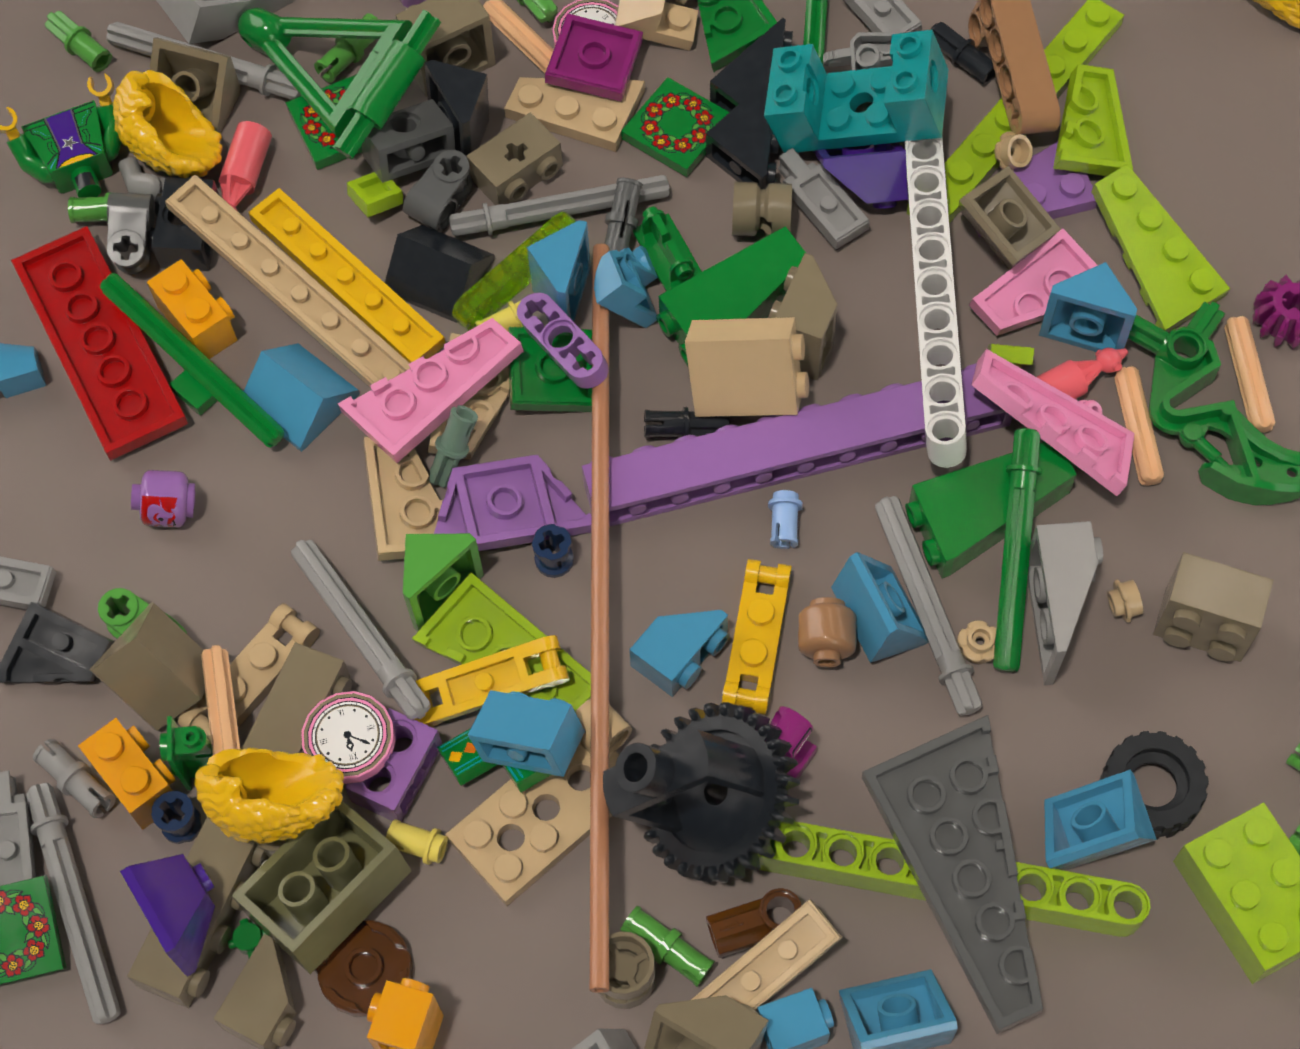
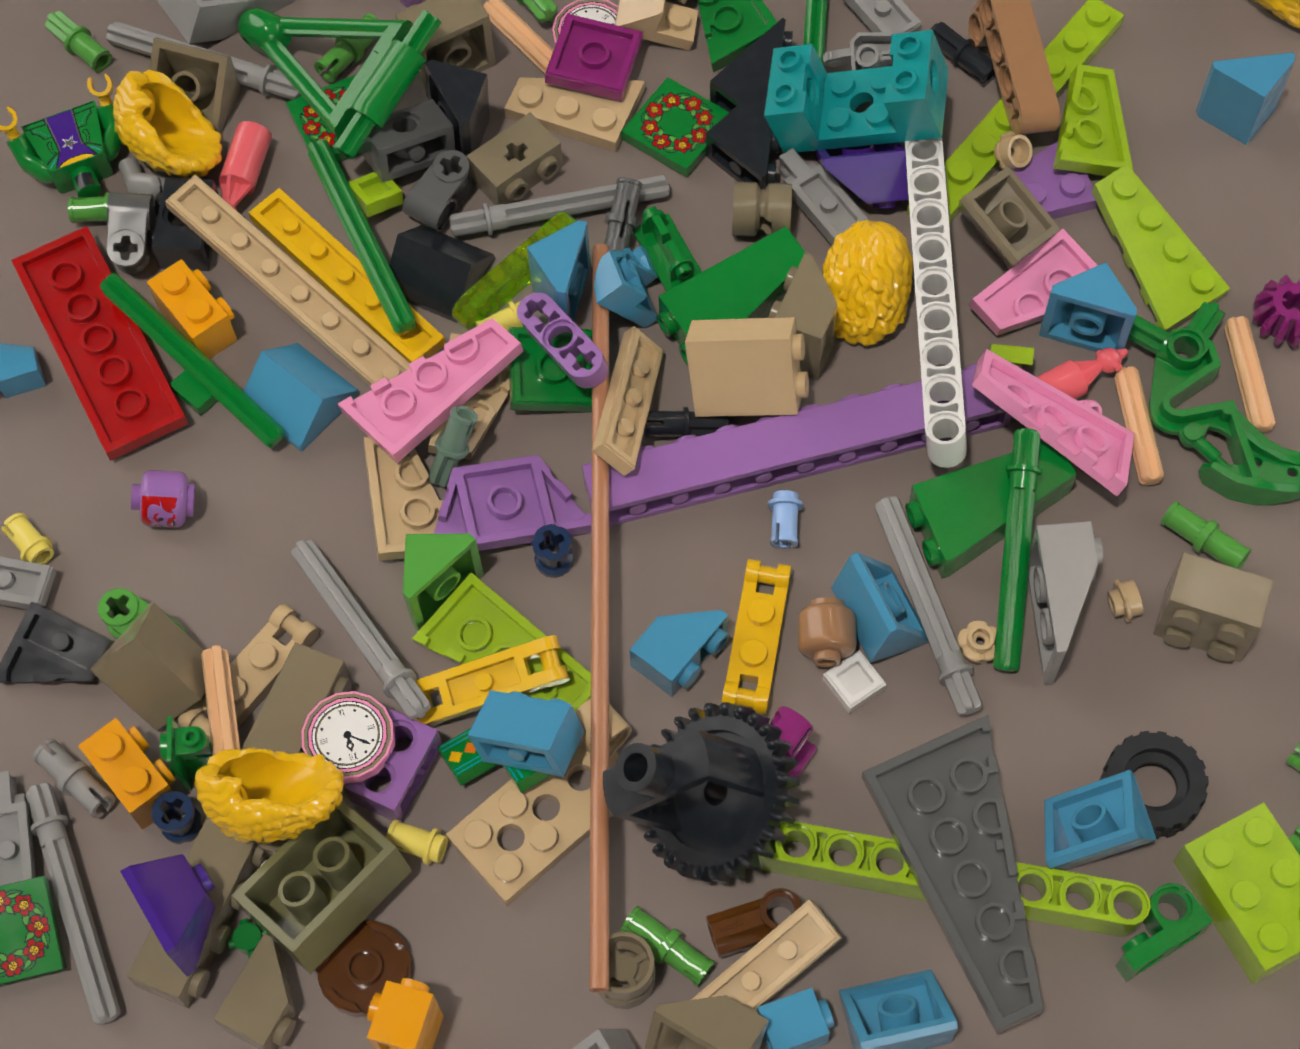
none -> light yellow pin [1,513,54,565]
none -> green axle [307,139,416,334]
none -> tan tile [592,326,664,476]
none -> yellow hair [822,220,913,346]
none -> white tile [822,650,887,714]
none -> green plate [1115,883,1213,982]
none -> bright green pin [1161,501,1252,569]
none -> dark azure slope [1196,52,1295,145]

